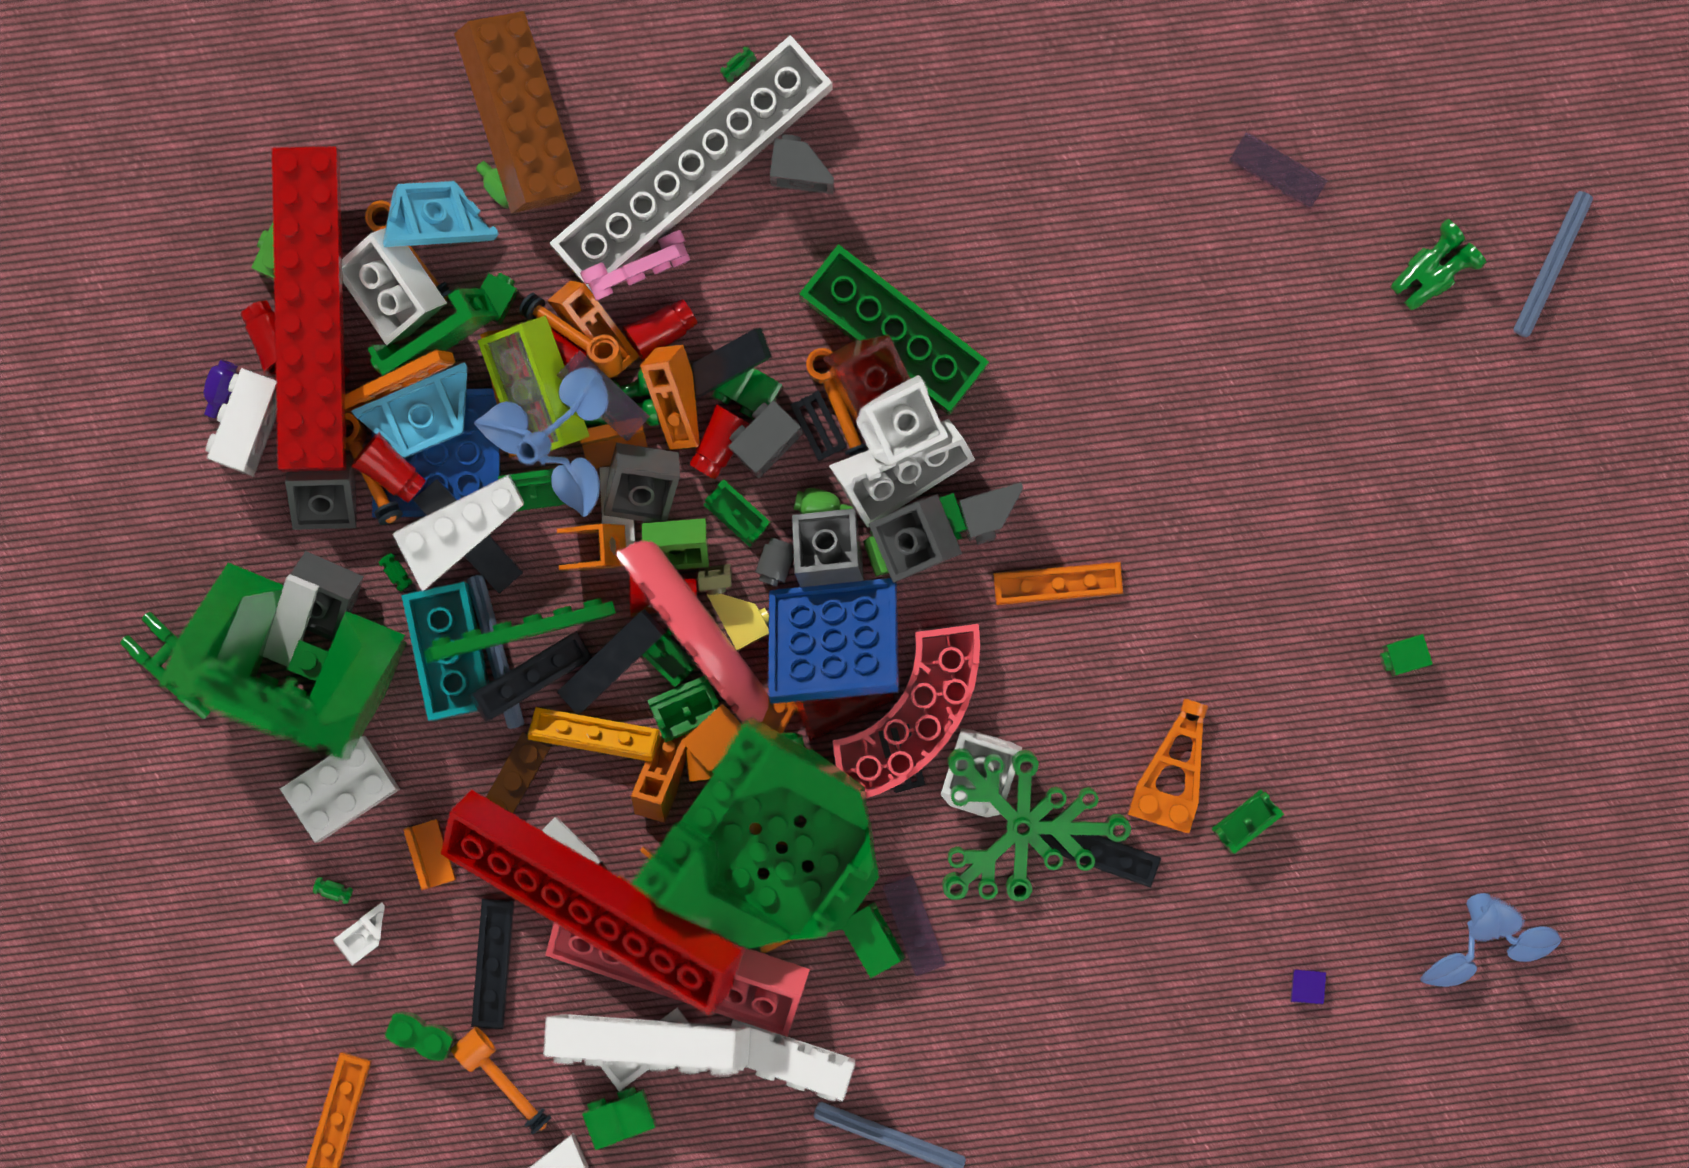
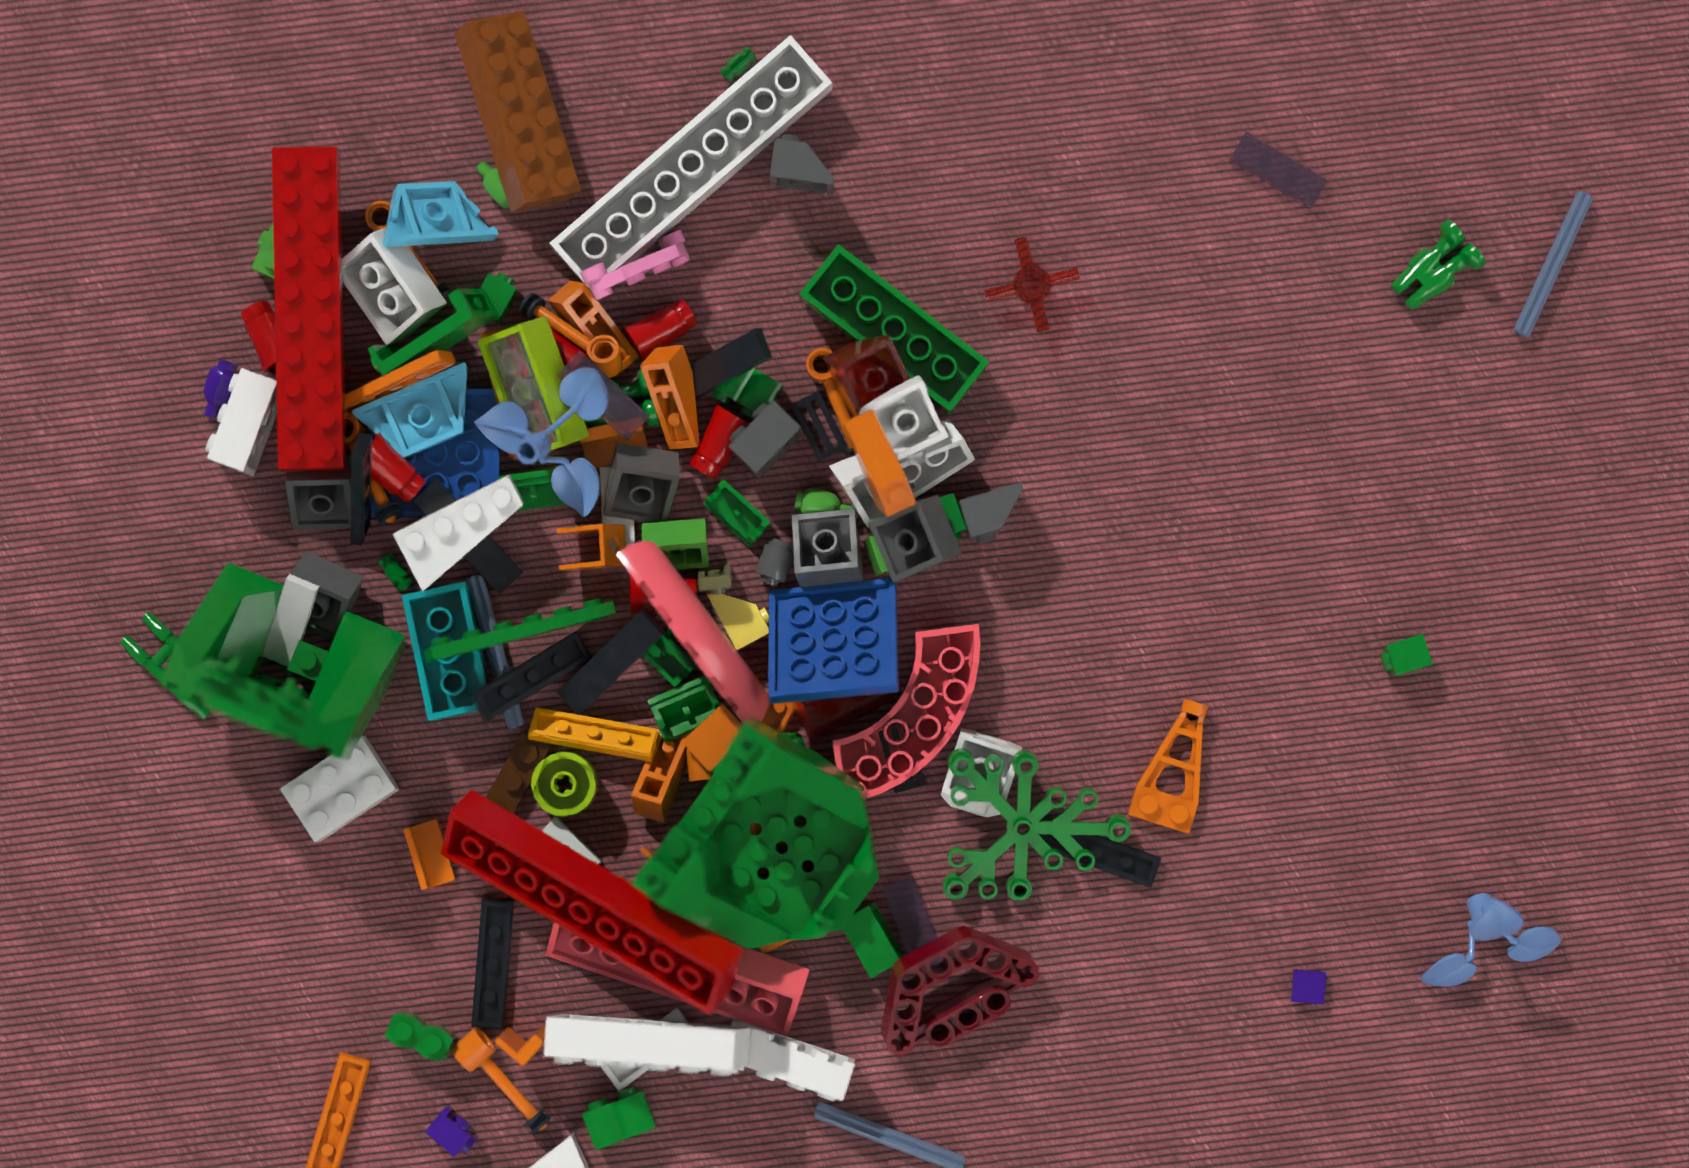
green piece [313,877,353,904] -> none
white slope [333,902,385,966] -> none
orange tile [993,562,1123,605] -> none
green hinge [1211,789,1284,854] -> none
none -> black tile [351,433,372,546]
none -> dark purple brick [425,1104,477,1157]
none -> orange panel [494,1024,546,1067]
none -> lime brick [531,752,598,816]
none -> orange slope [843,409,916,517]
none -> dark red piece [881,926,1039,1056]
none -> clear red bar [984,237,1080,332]

